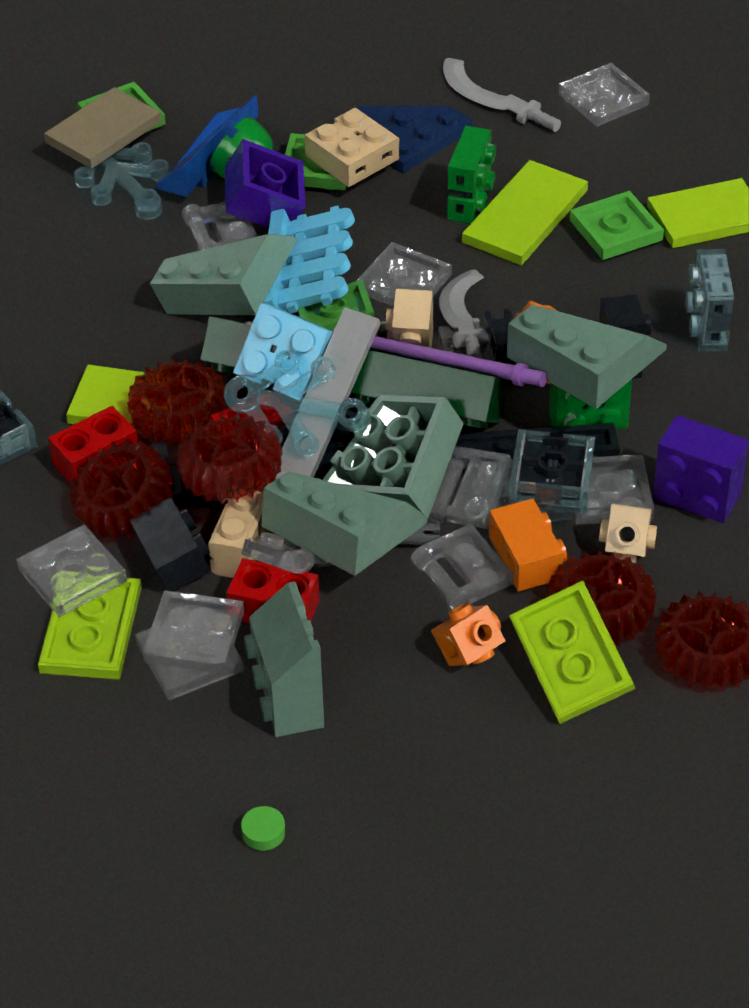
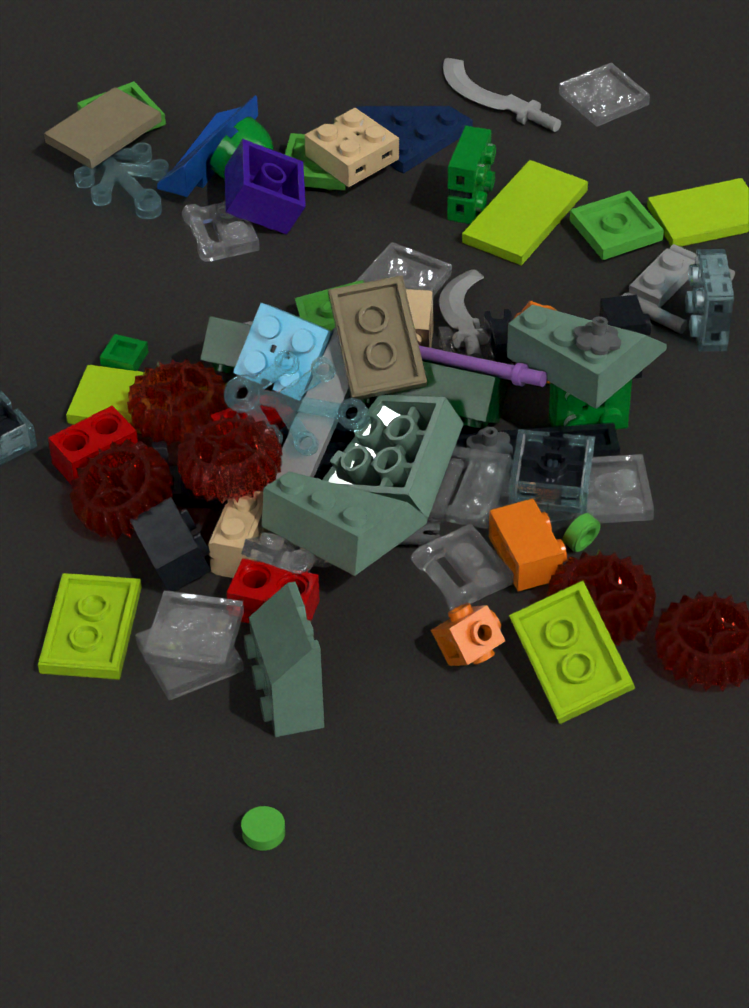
clear plate [16,524,127,617] -> none
sand green wedge [150,234,297,315] -> none
medium azure fence [263,206,355,314] -> none
tan brick [599,503,657,563] -> none
dark purple brick [653,415,749,523] -> none
none -> green plate [100,334,149,371]
none -> dark tan tile [328,275,427,401]
none -> dark grey plant [466,427,513,465]
none -> bright green tile [563,513,600,552]
none -> dark grey plant [573,316,621,355]
none -> light grey plate [622,244,735,333]

